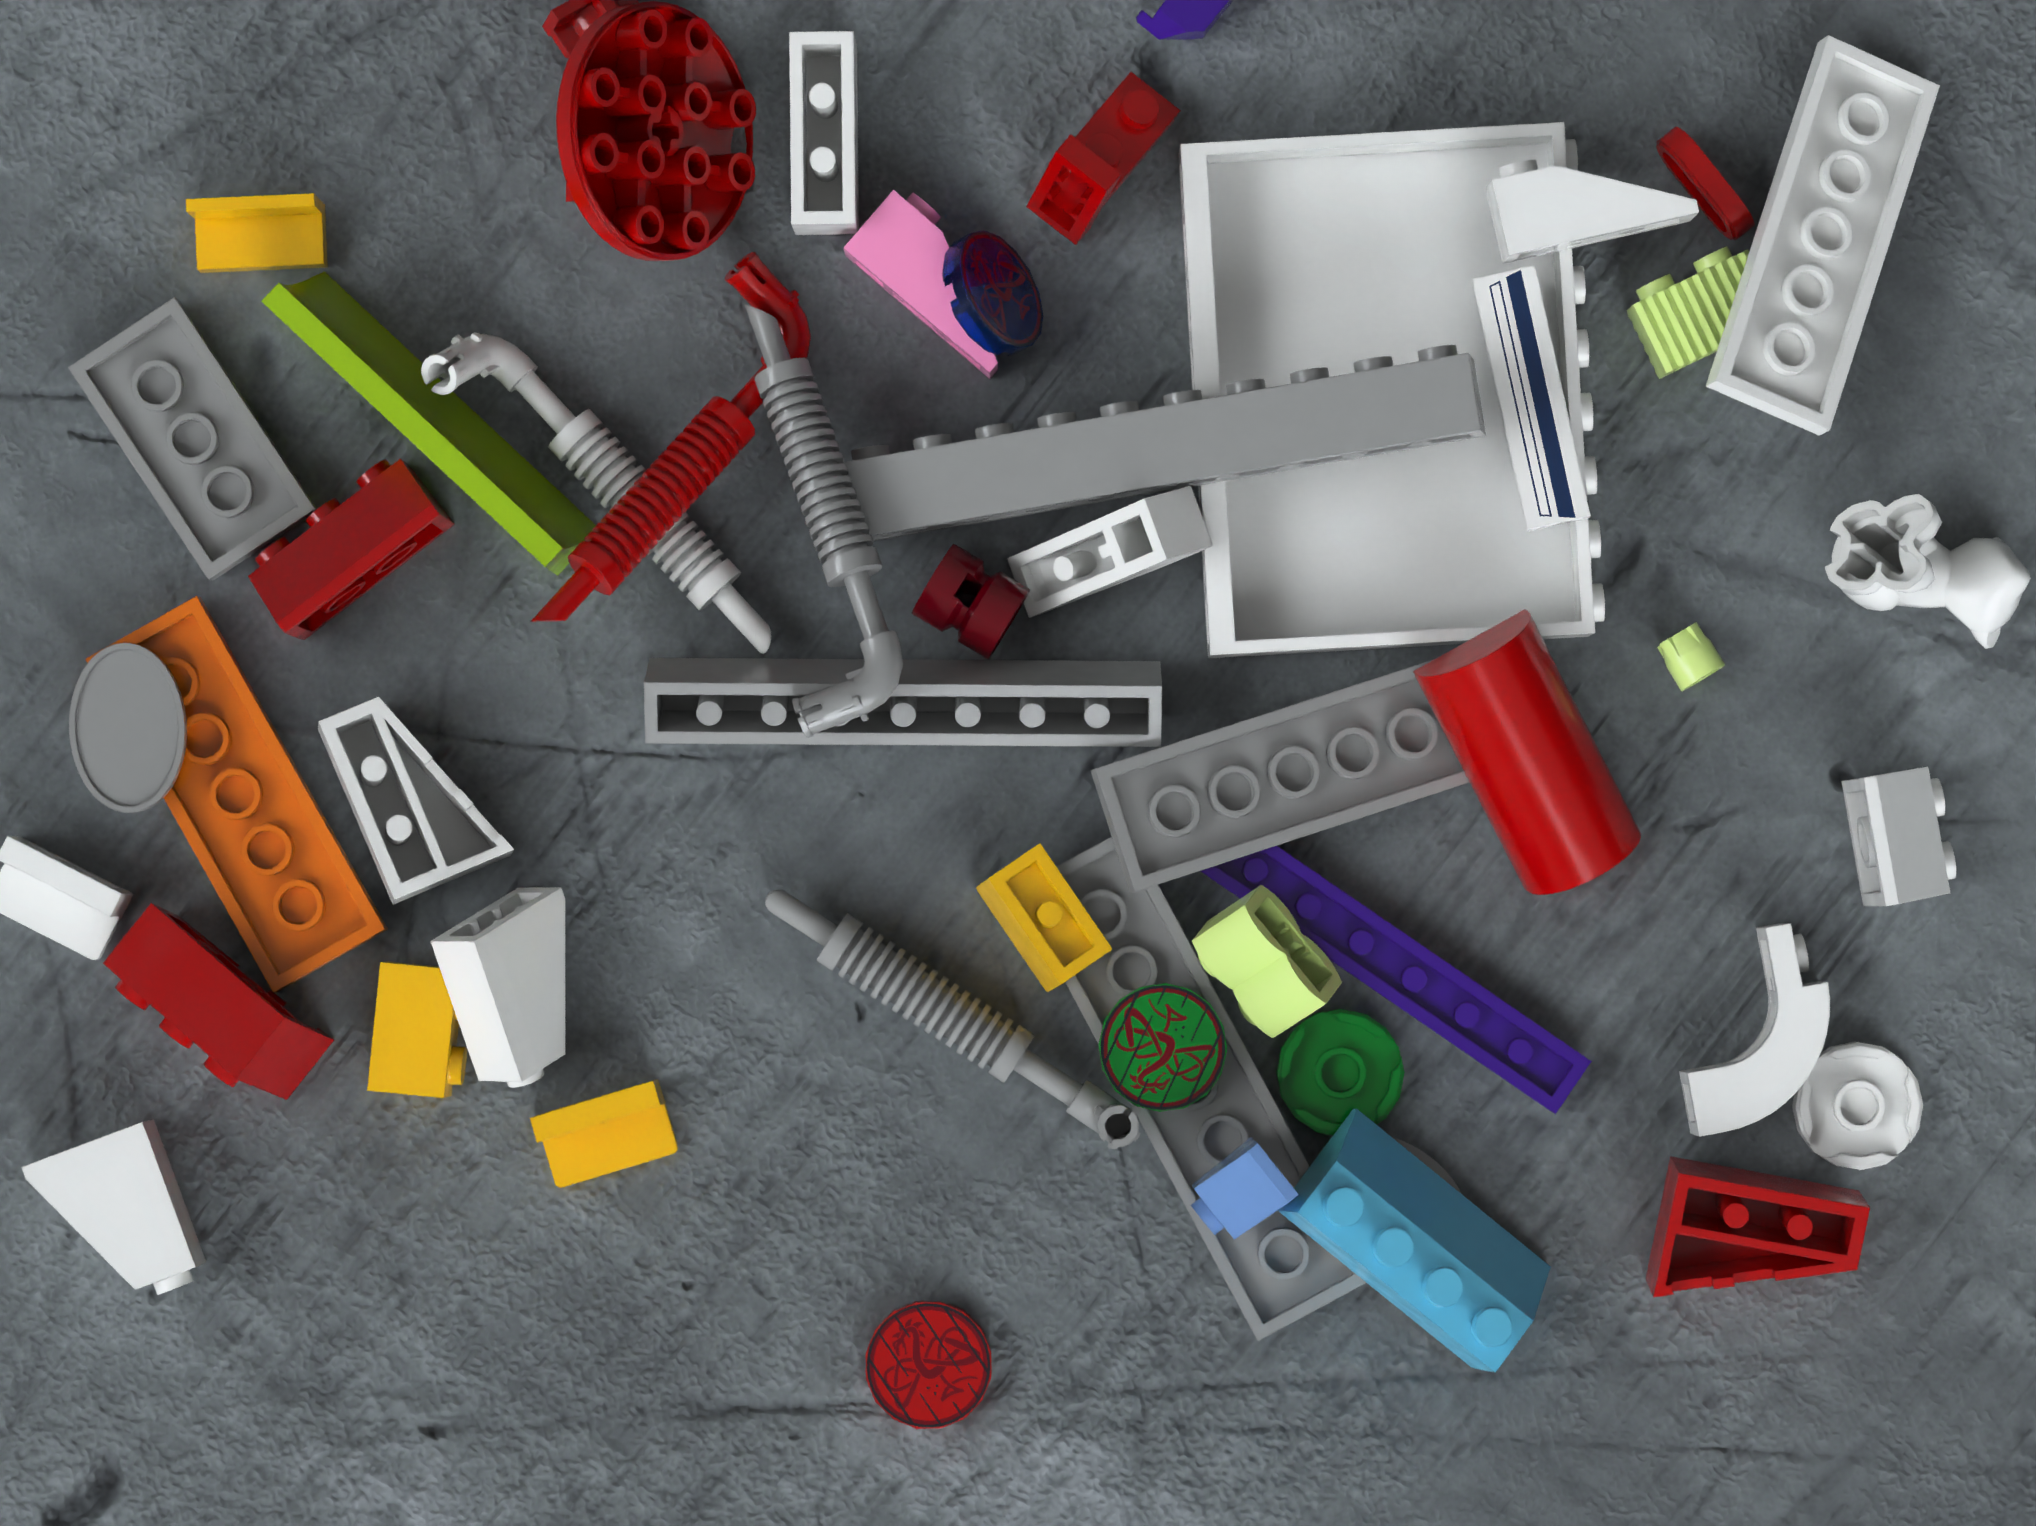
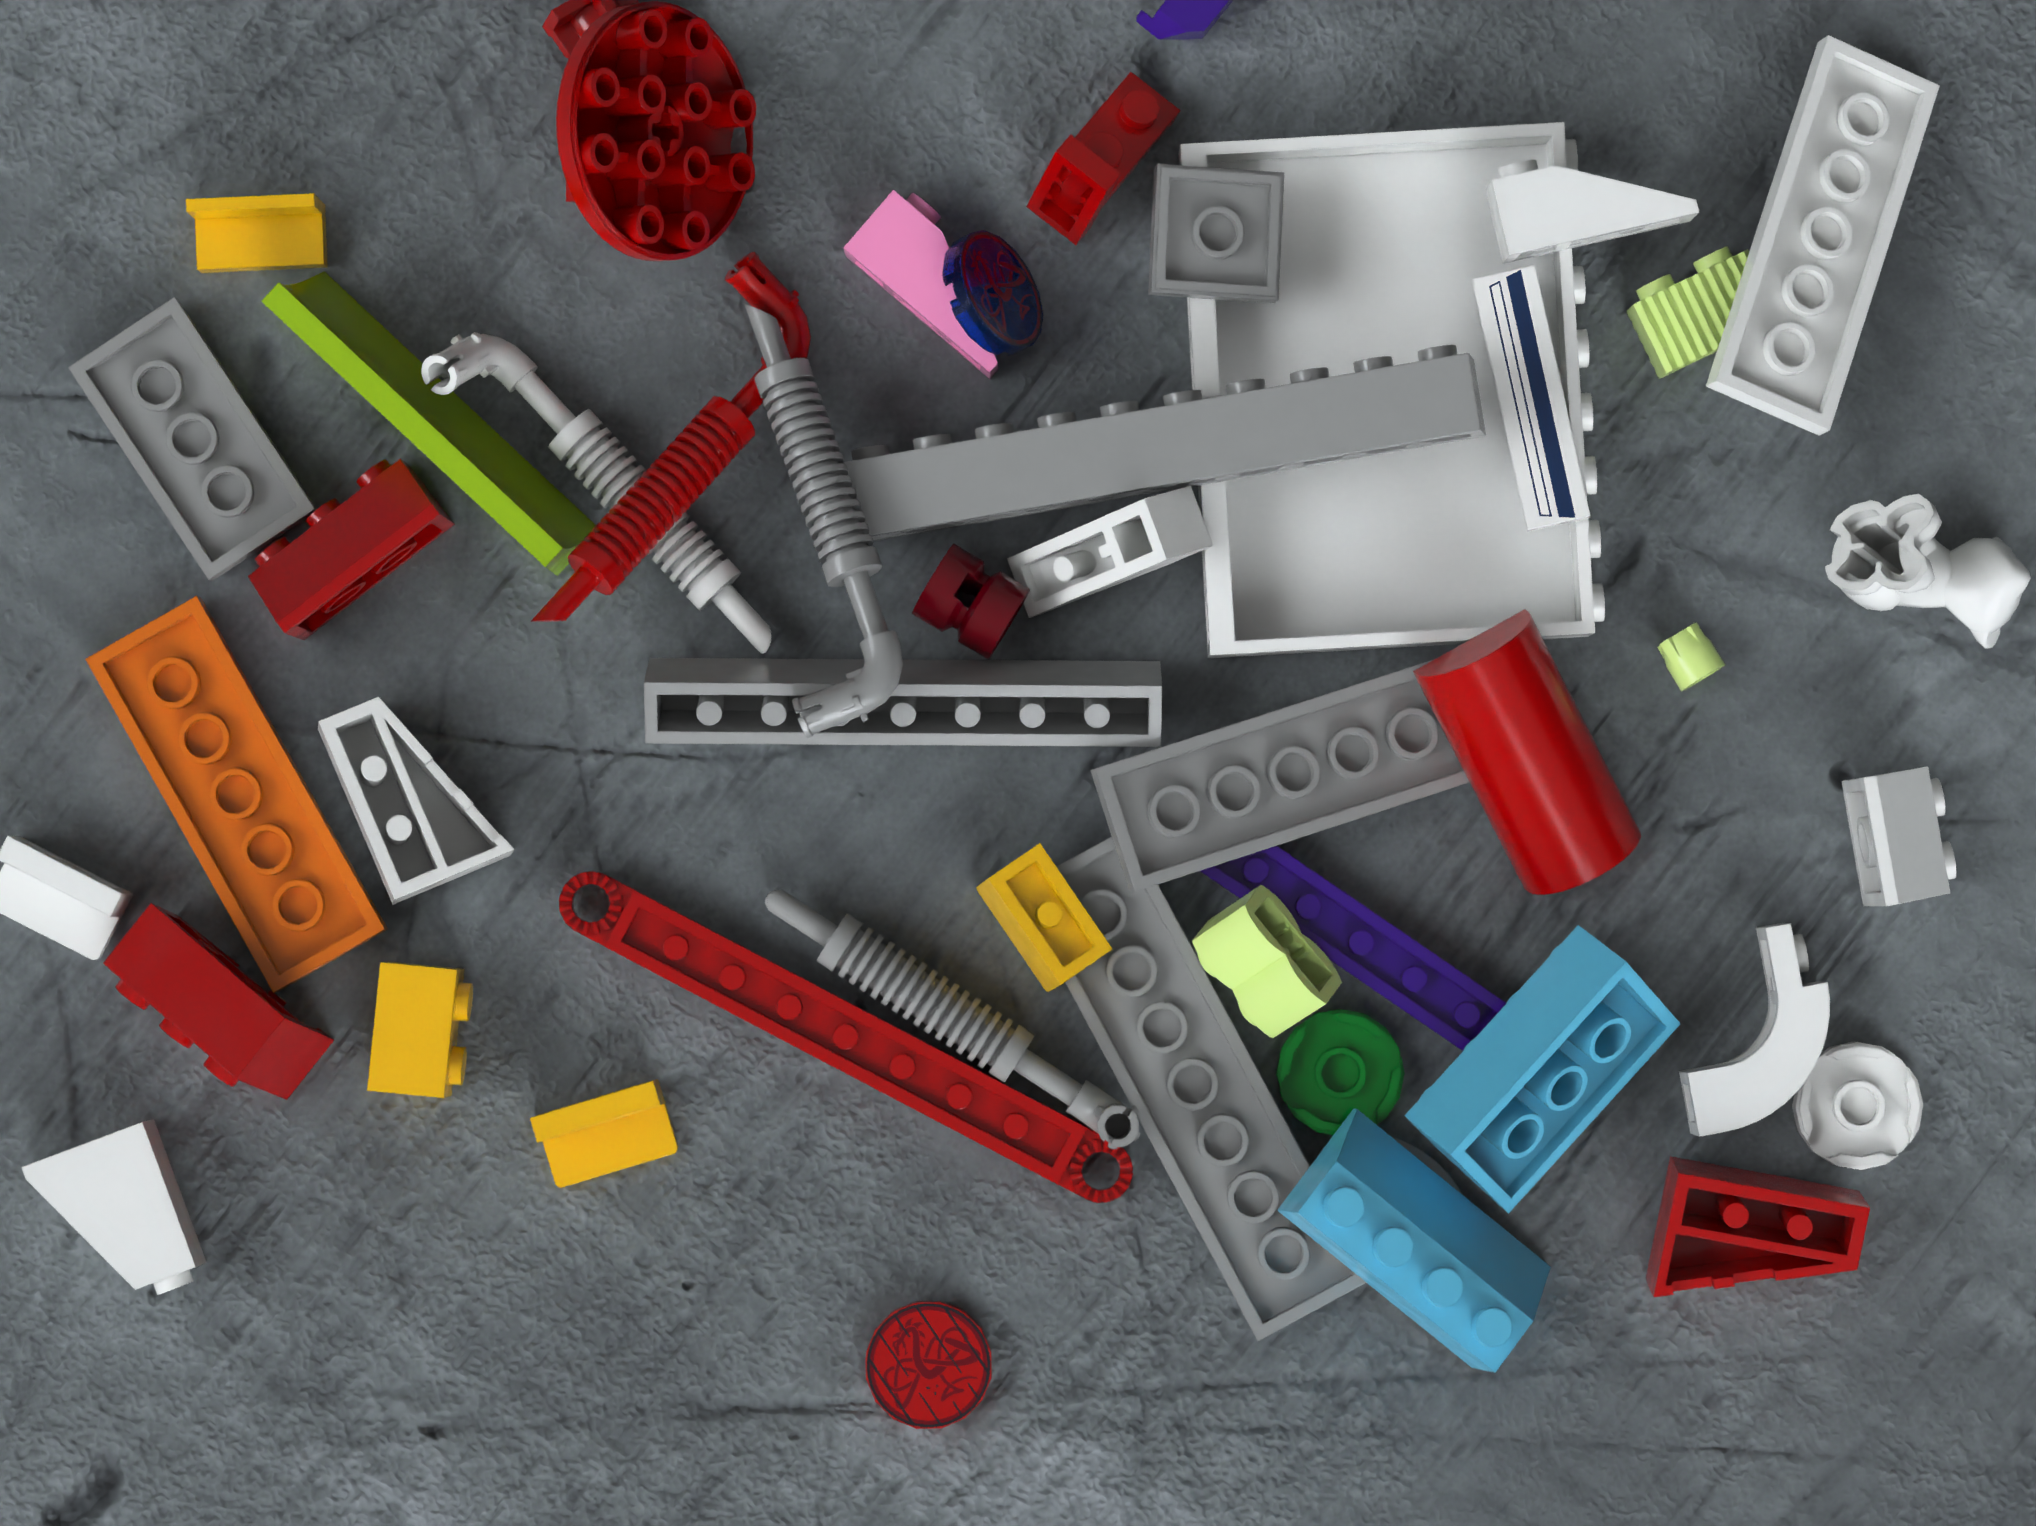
light grey piece [69,643,187,813] -> none
white slope [431,887,565,1088] -> none
white brick [789,31,859,235] -> none
tile [1098,983,1227,1112] -> none
medium blue slope [1191,1137,1299,1240] -> none
red tile [1656,126,1755,240] -> none
none -> red plate [559,871,1133,1203]
none -> light grey tile [1148,164,1284,303]
none -> medium azure slope [1404,925,1681,1214]

